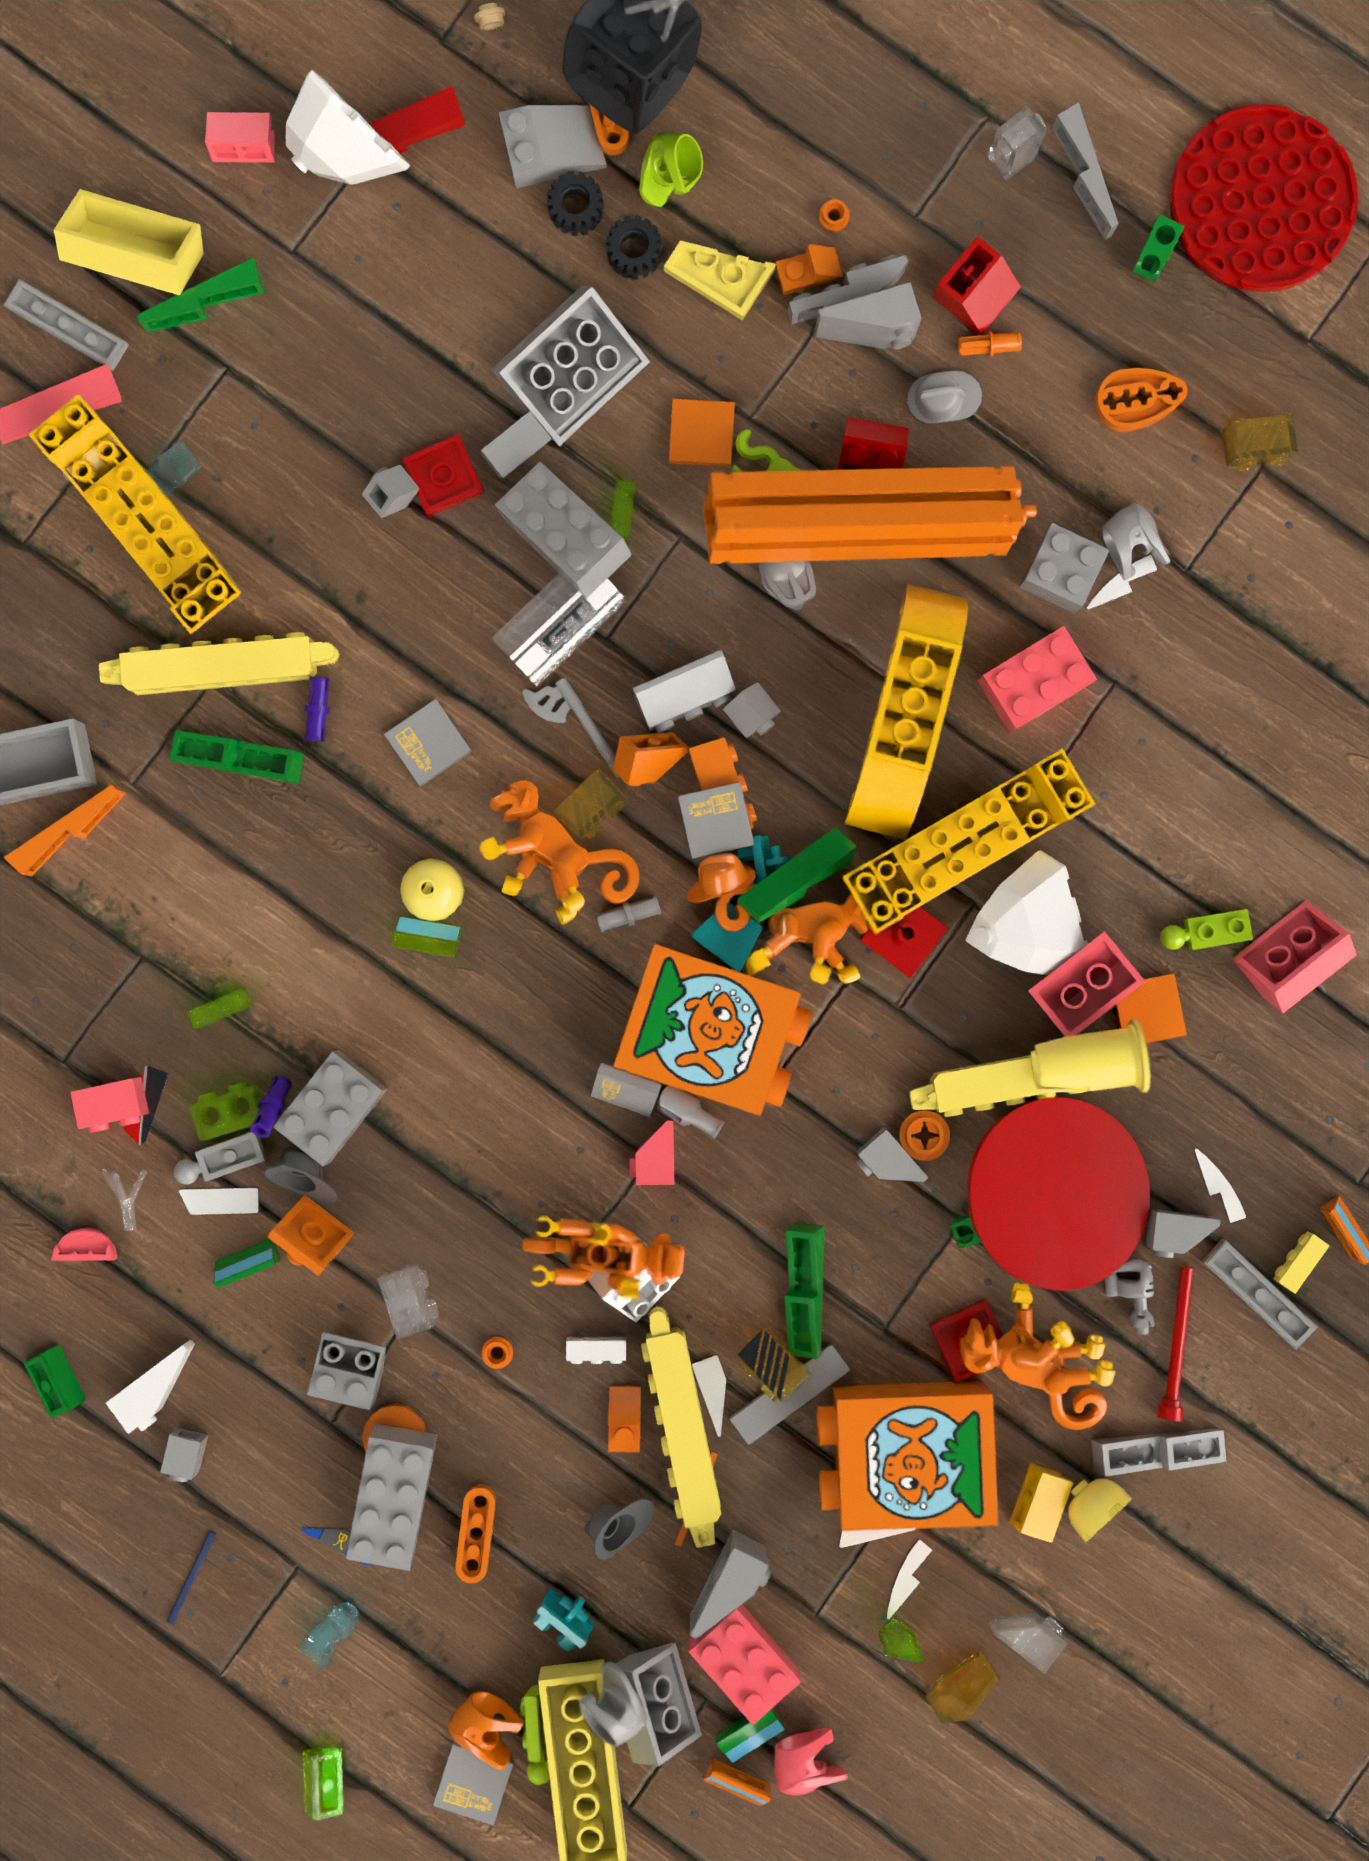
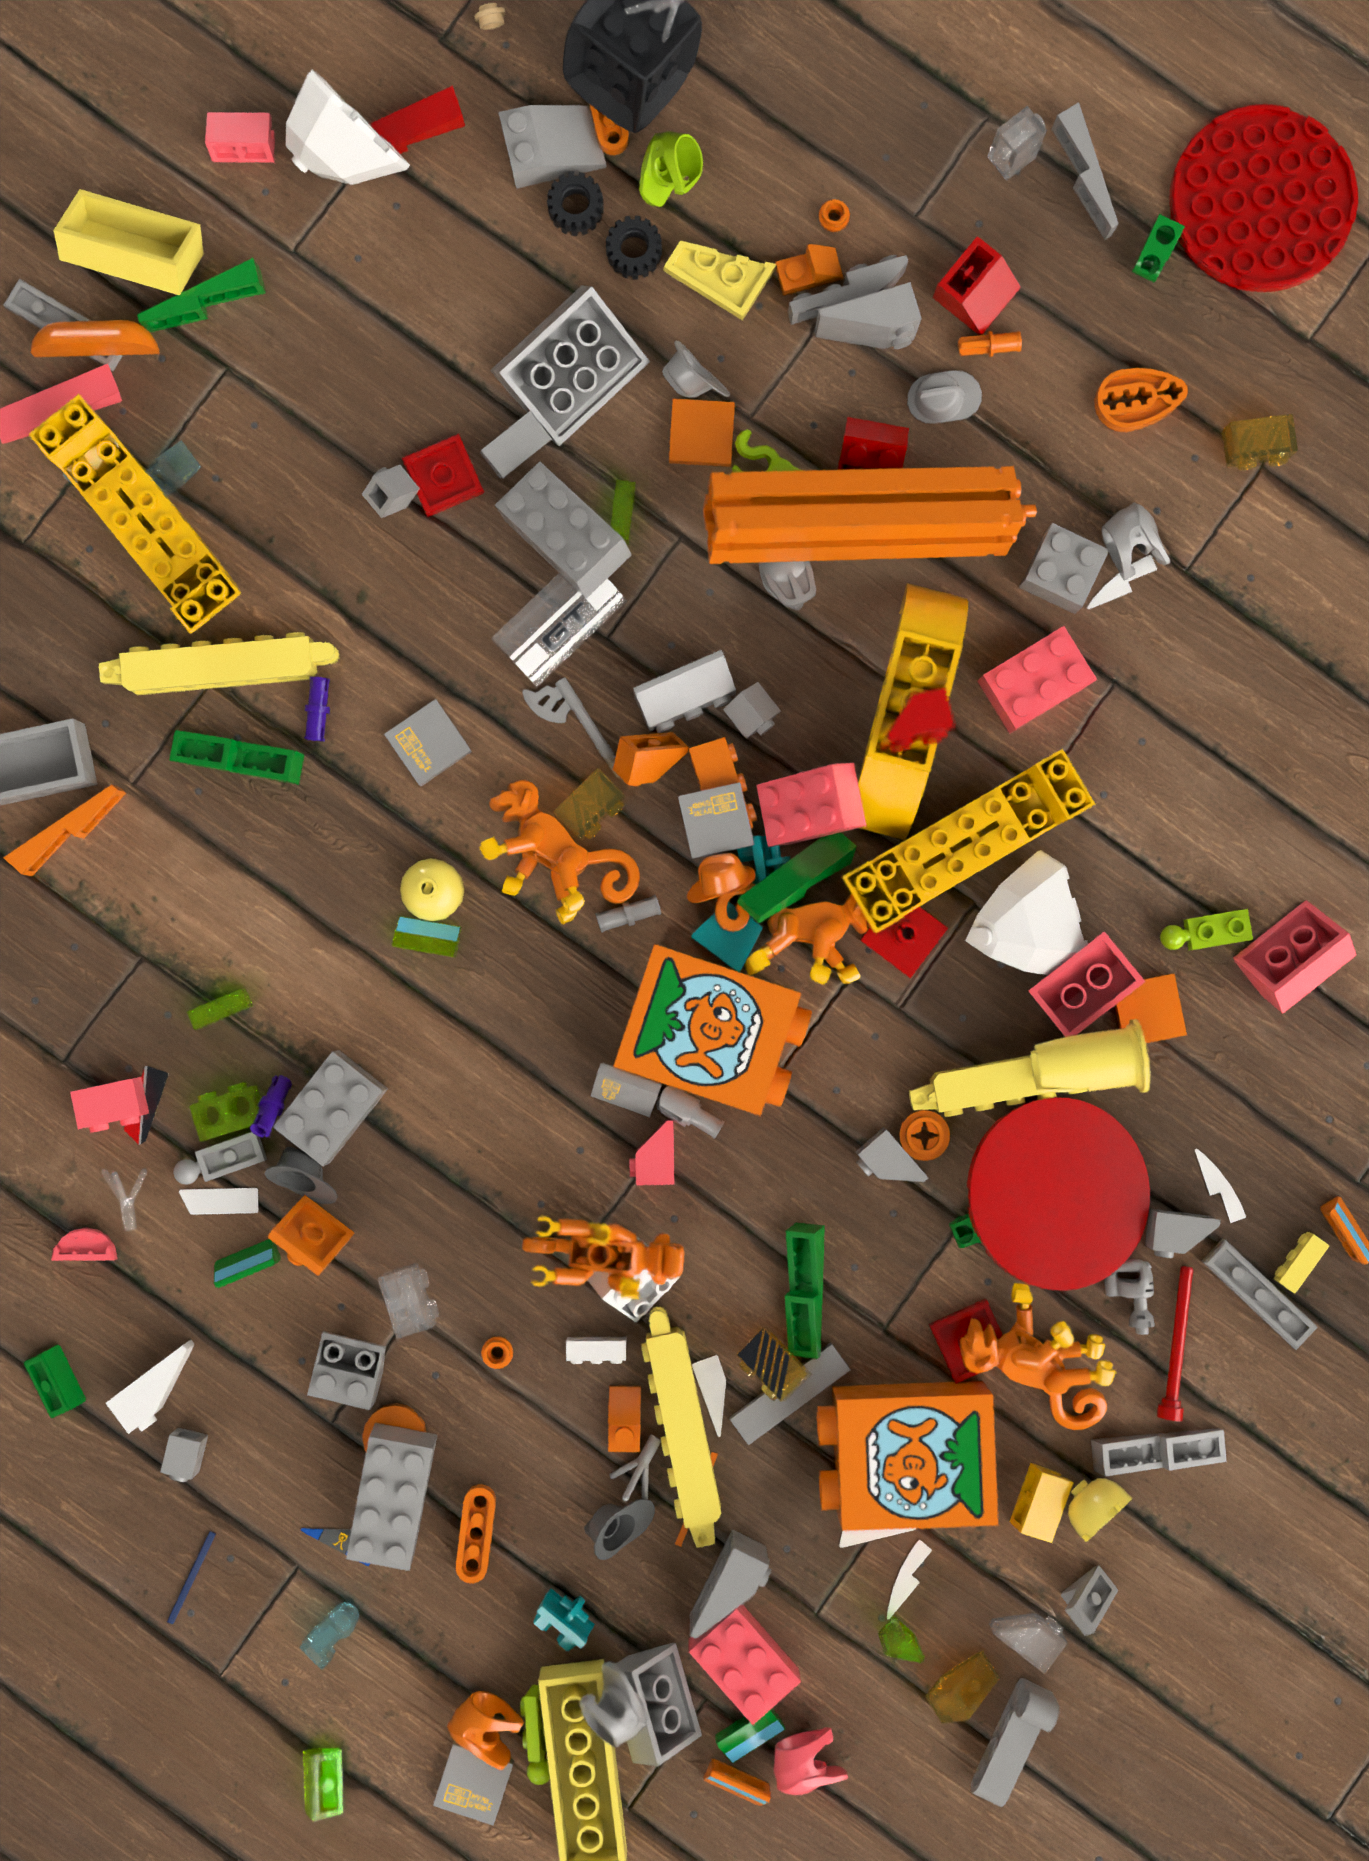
none -> orange brick [31,320,159,357]
none -> light grey plant [609,1434,661,1501]
none -> light grey piece [662,340,730,398]
none -> coral brick [756,763,866,847]
none -> red slope [881,687,955,753]
none -> light grey beam [971,1678,1060,1807]
none -> light grey slope [1061,1565,1118,1636]

